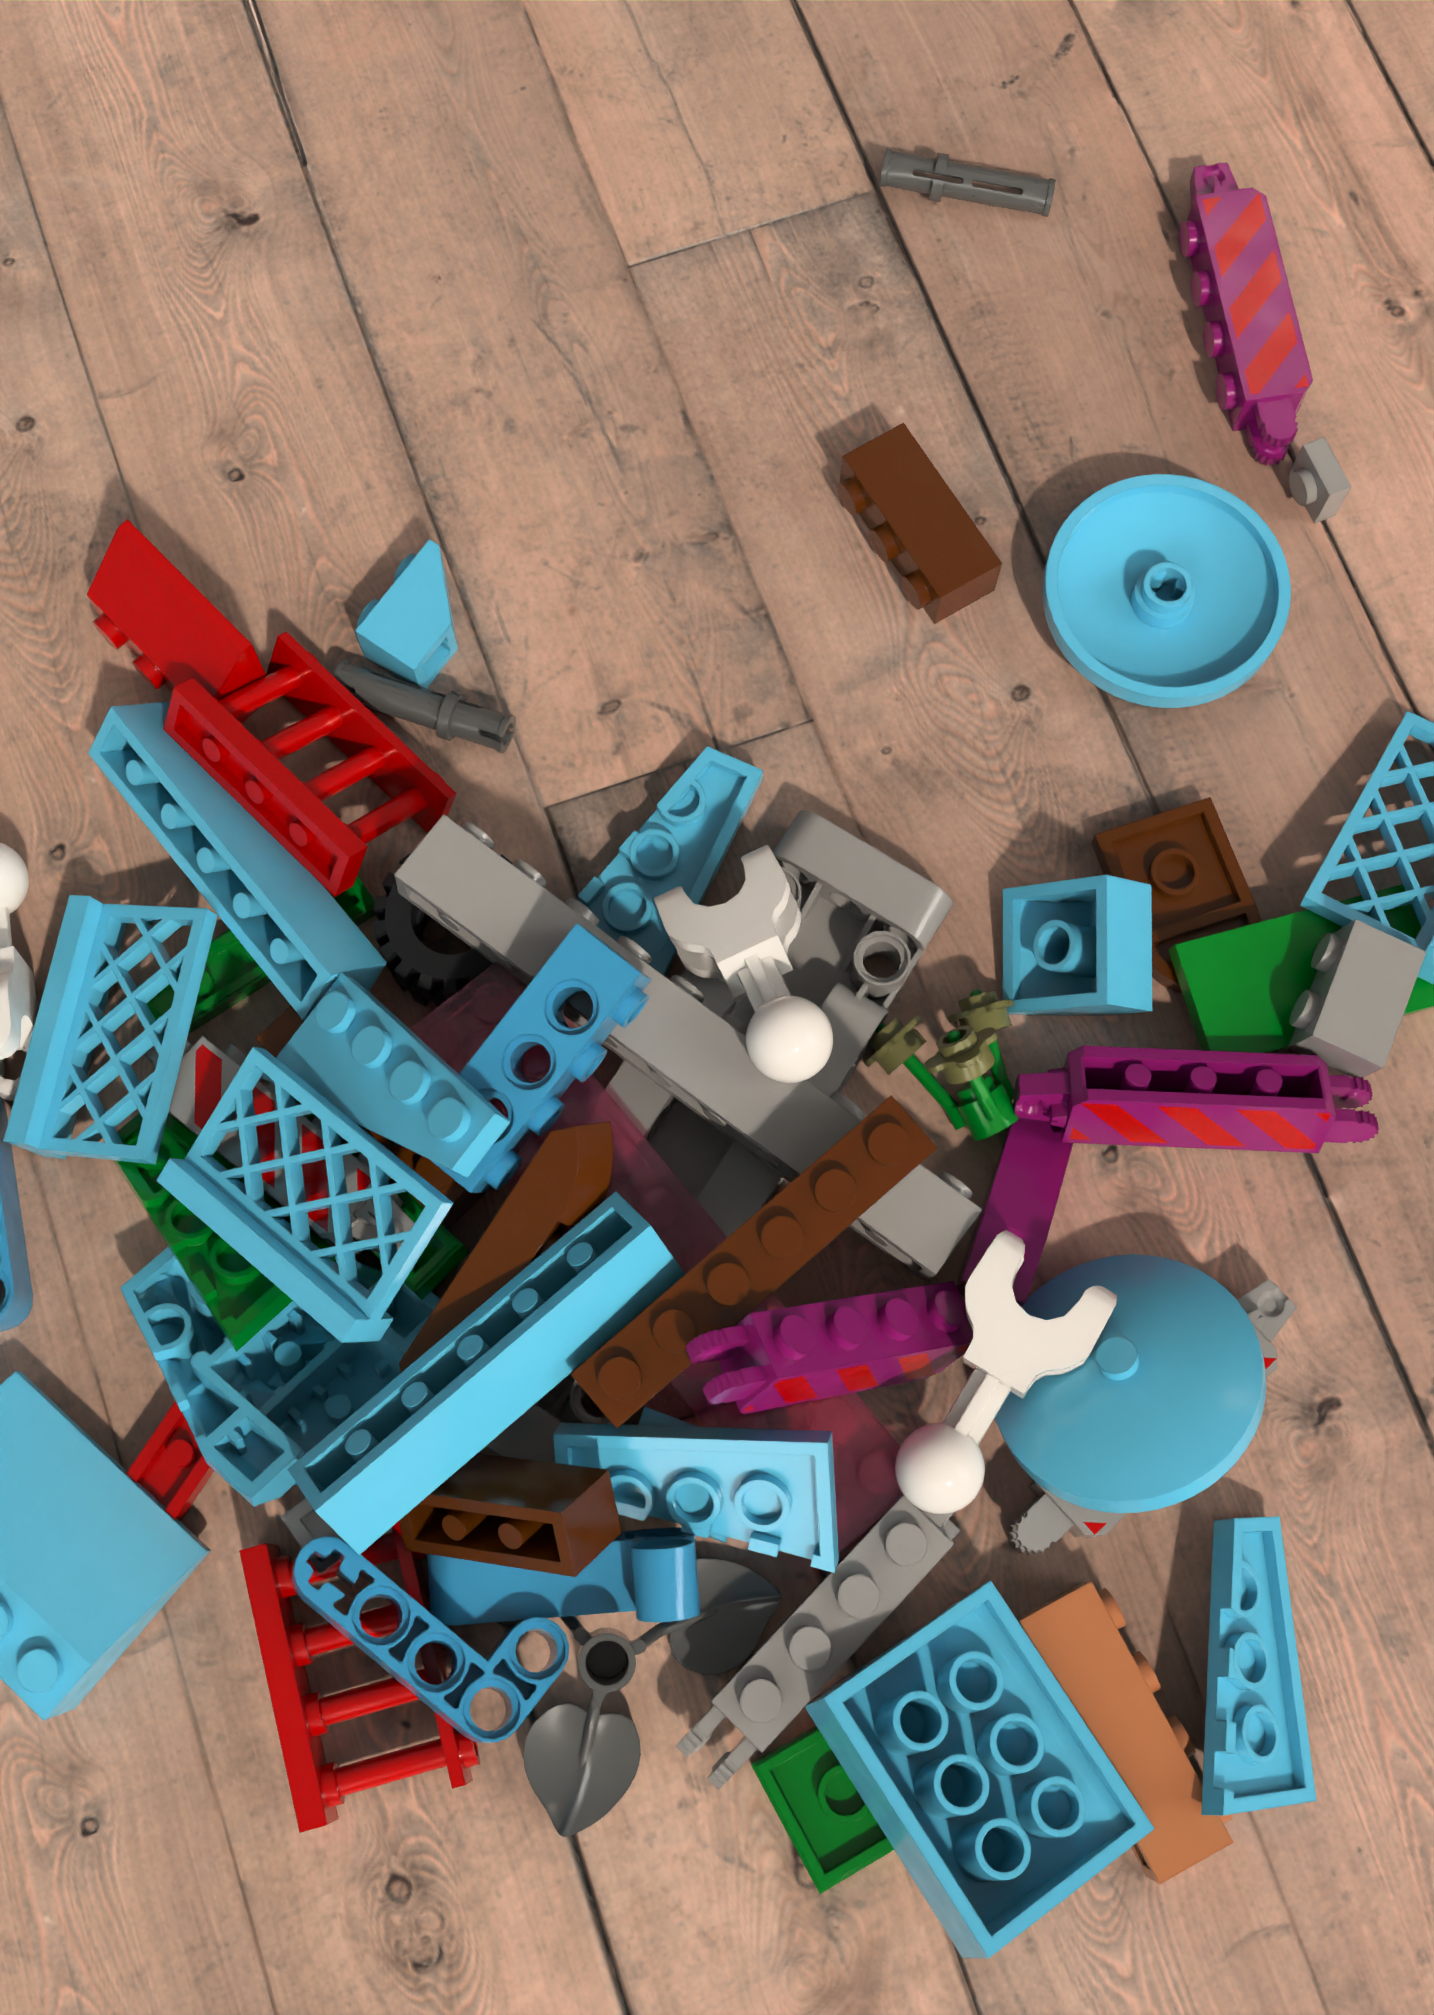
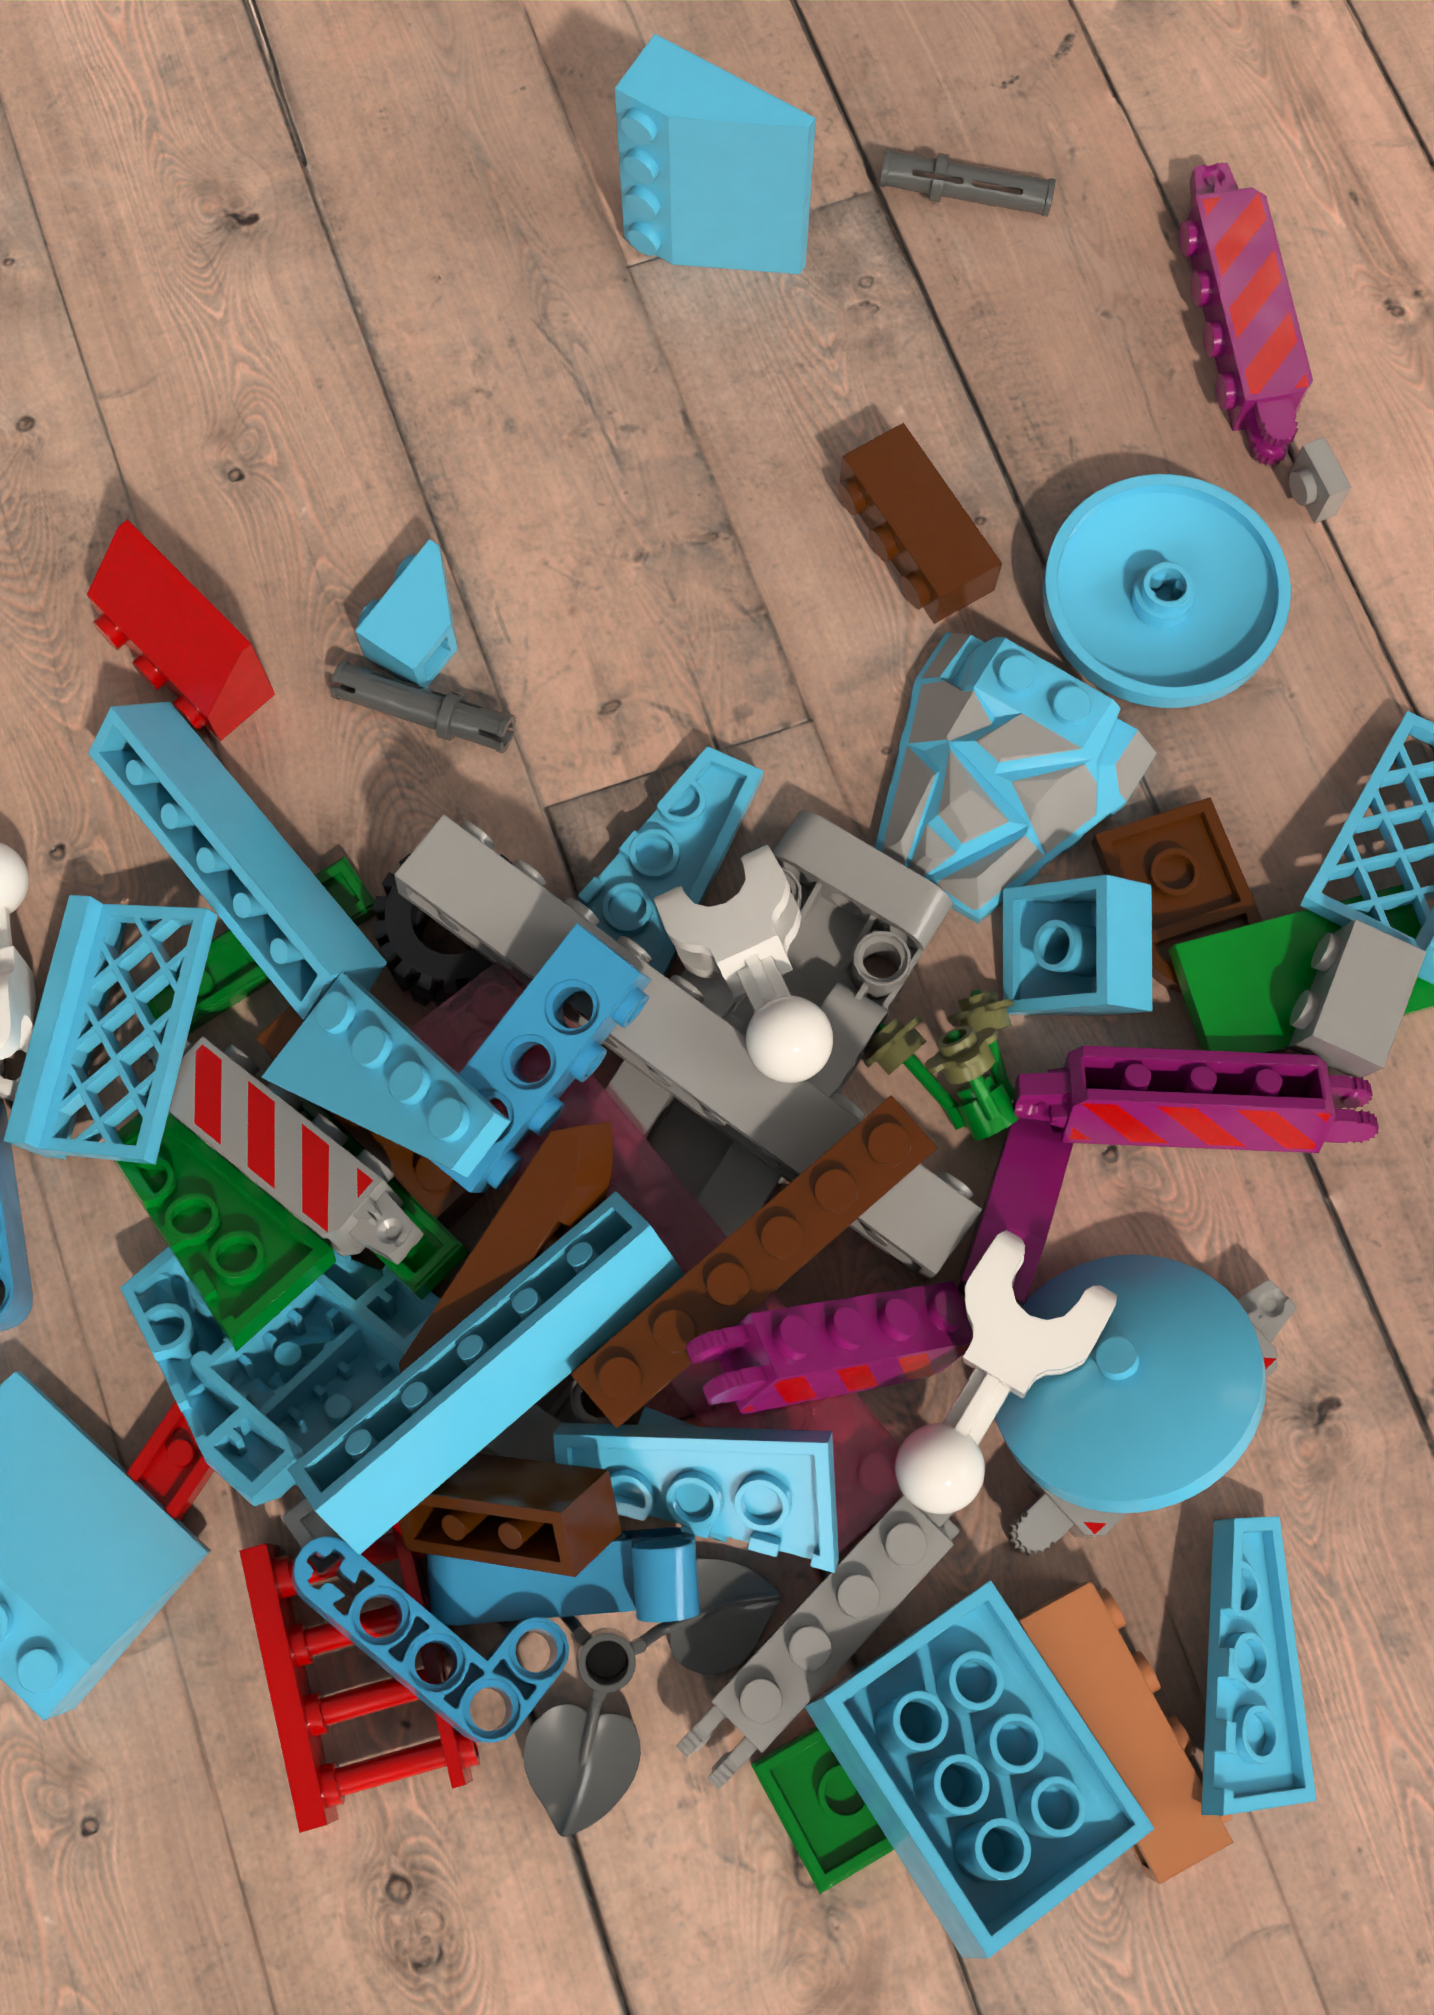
medium azure fence [156,1047,453,1343] -> none
red fence [163,632,457,897] -> none
none -> medium azure slope [615,34,816,274]
none -> wedge [875,632,1157,924]

